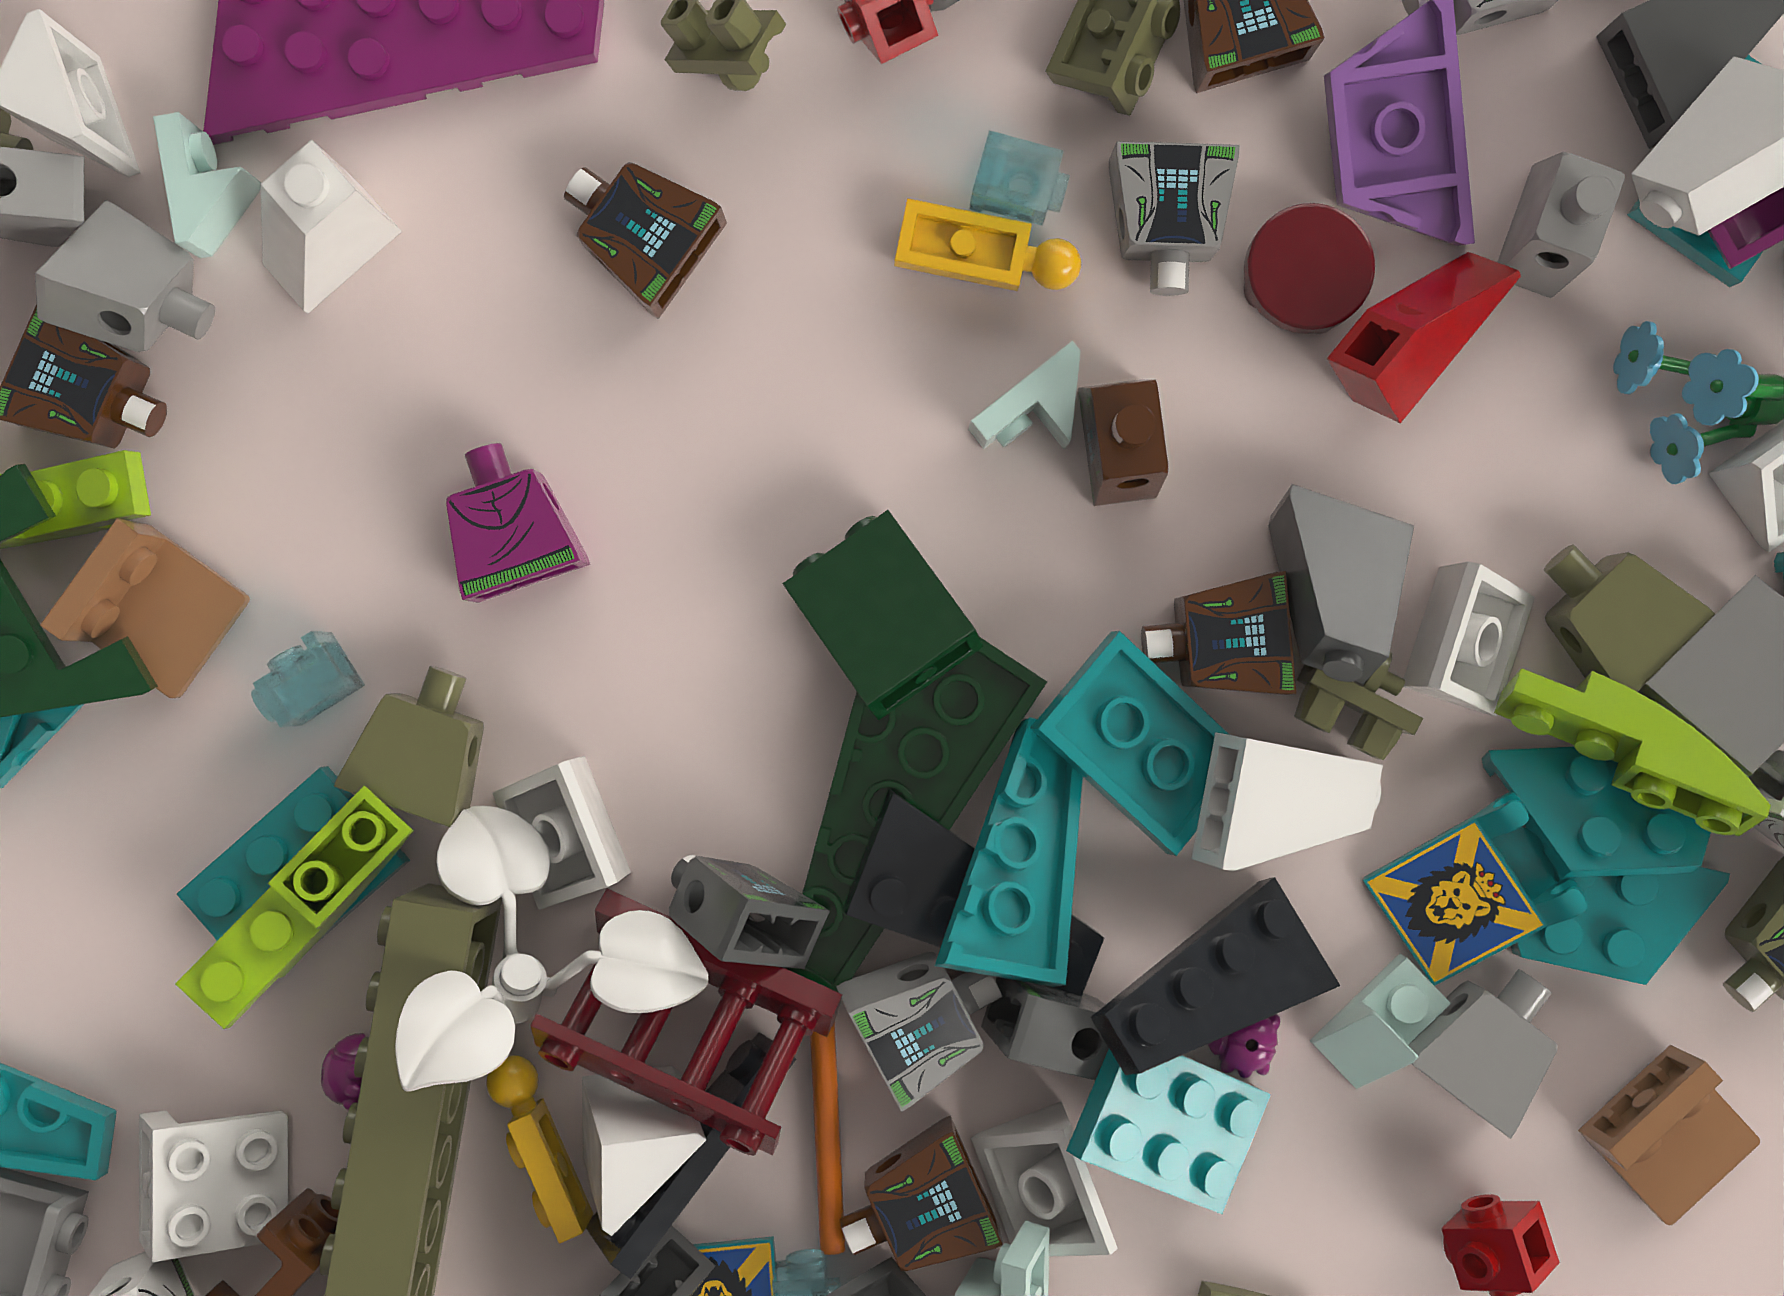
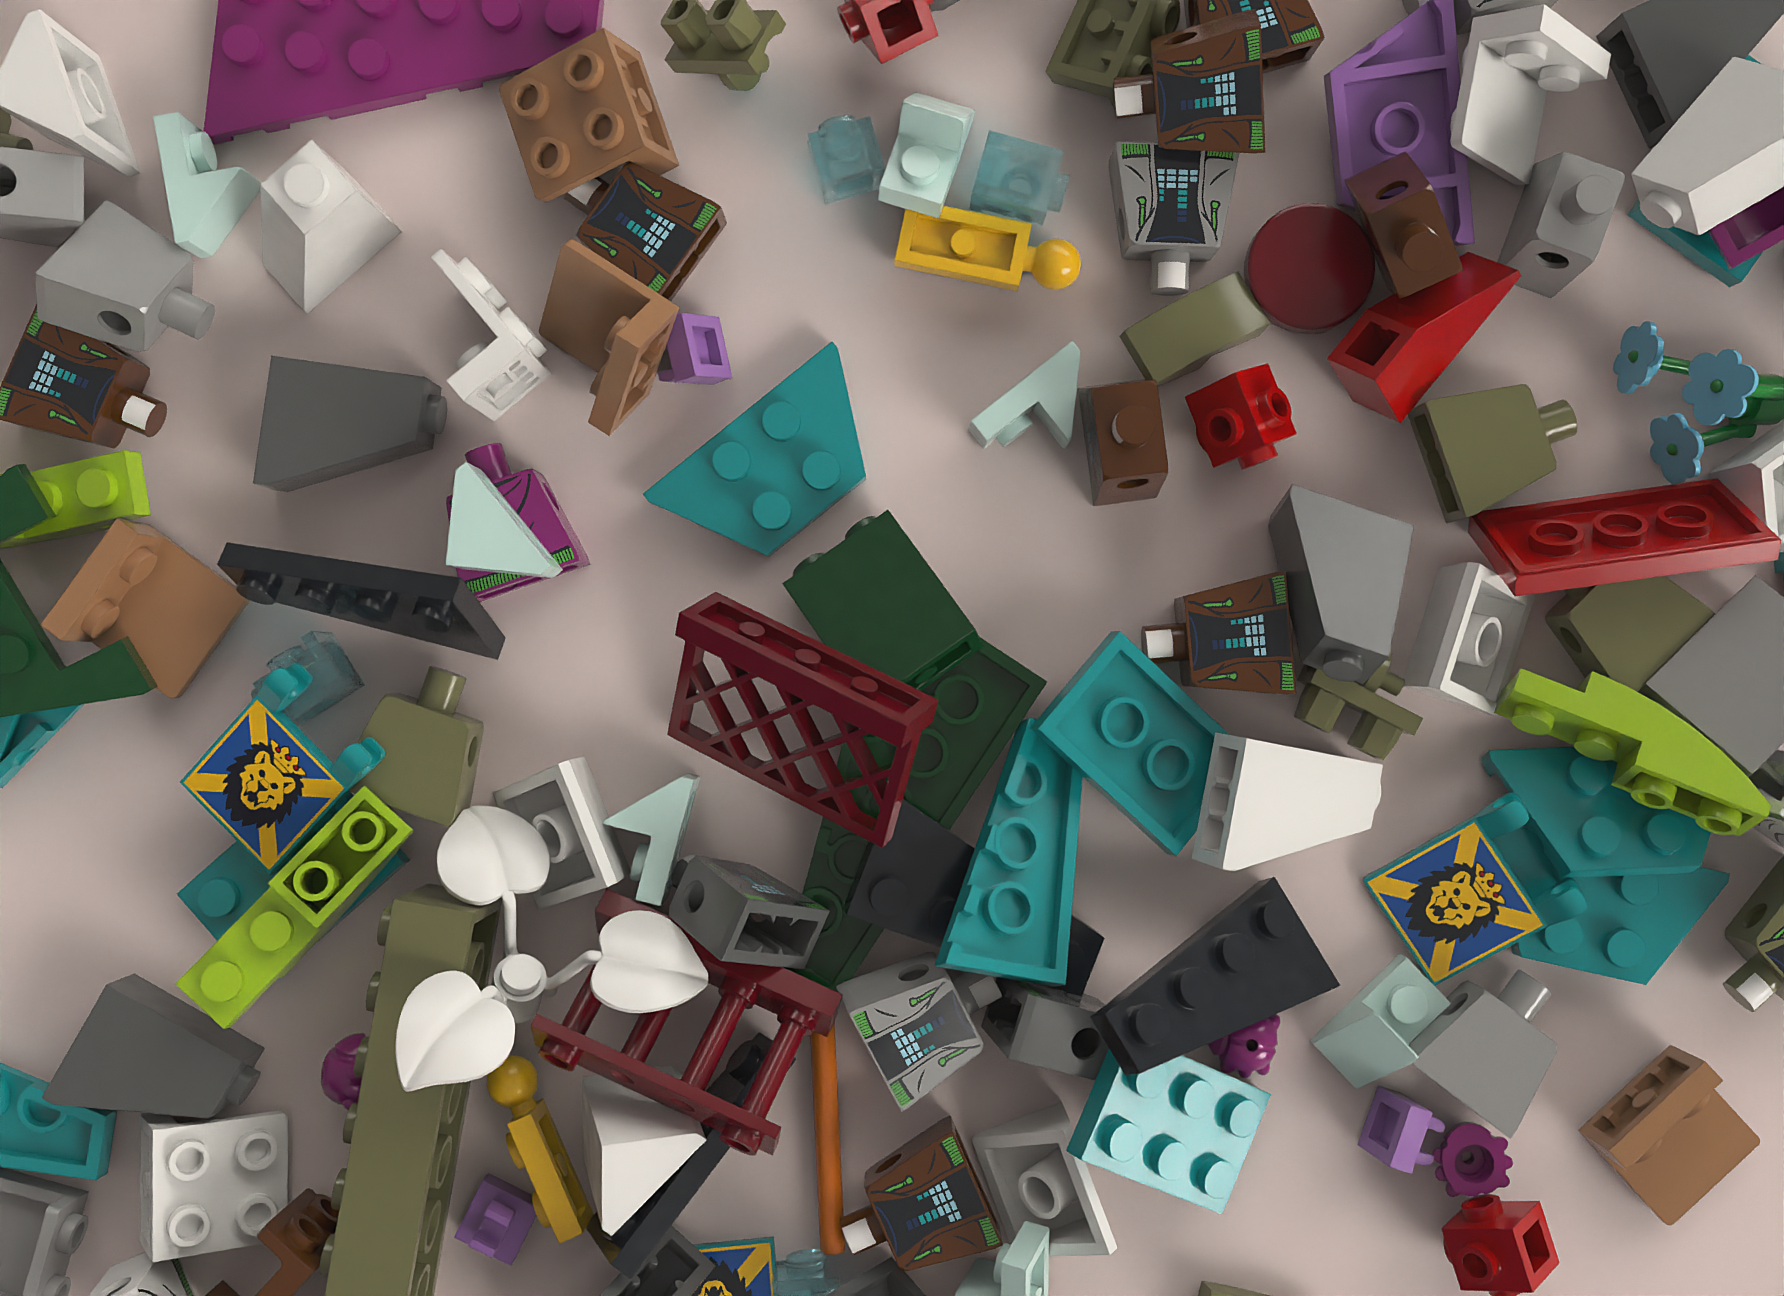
none -> dark grey slope [42,973,265,1119]
none -> flag [180,662,386,874]
none -> black wing [217,542,506,660]
none -> dark grey slope [253,356,447,492]
none -> white bracket [431,249,552,421]
none -> light aqua slope [446,462,563,578]
none -> medium lavender tile [454,1173,537,1266]
none -> medium nougat bracket [499,28,680,203]
none -> medium nougat bracket [539,239,680,436]
none -> light aqua slope [603,773,700,906]
none -> teal wing [643,341,866,557]
none -> medium lavender tile [658,313,732,385]
none -> dark red fence [667,592,939,848]
none -> clear light blue brick [807,115,885,204]
none -> light aqua slope [878,92,975,219]
none -> torso [1114,9,1265,154]
none -> olive slope [1119,272,1271,386]
none -> red brick [1184,363,1297,470]
none -> reddish brown torso [1344,151,1463,299]
none -> medium lavender tile [1358,1085,1446,1174]
none -> olive torso [1408,384,1577,523]
none -> magenta animal [1432,1122,1513,1197]
none -> white bracket [1450,4,1611,185]
none -> red tile [1468,478,1781,597]

